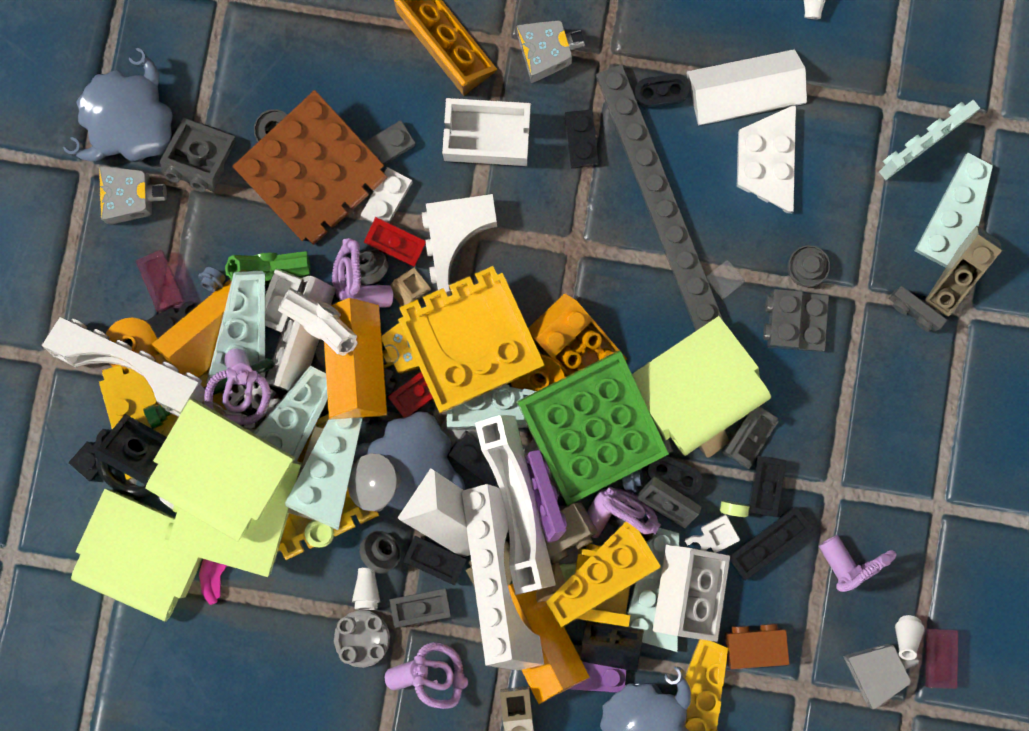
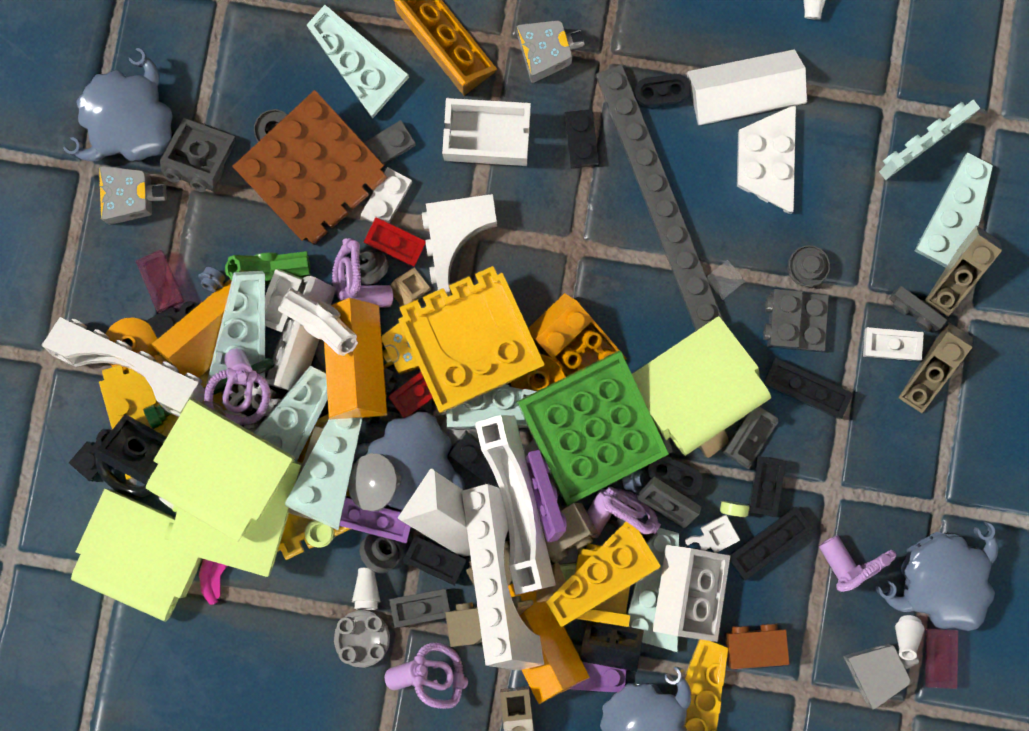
none -> light aqua wing [307,5,409,119]
none -> medium lavender plate [339,496,411,543]
none -> dark tan slope [445,596,533,647]
none -> black plate [763,358,853,419]
none -> white plate [863,327,924,361]
none -> sand blue piece [876,522,998,631]
none -> dark tan slope [898,322,973,413]

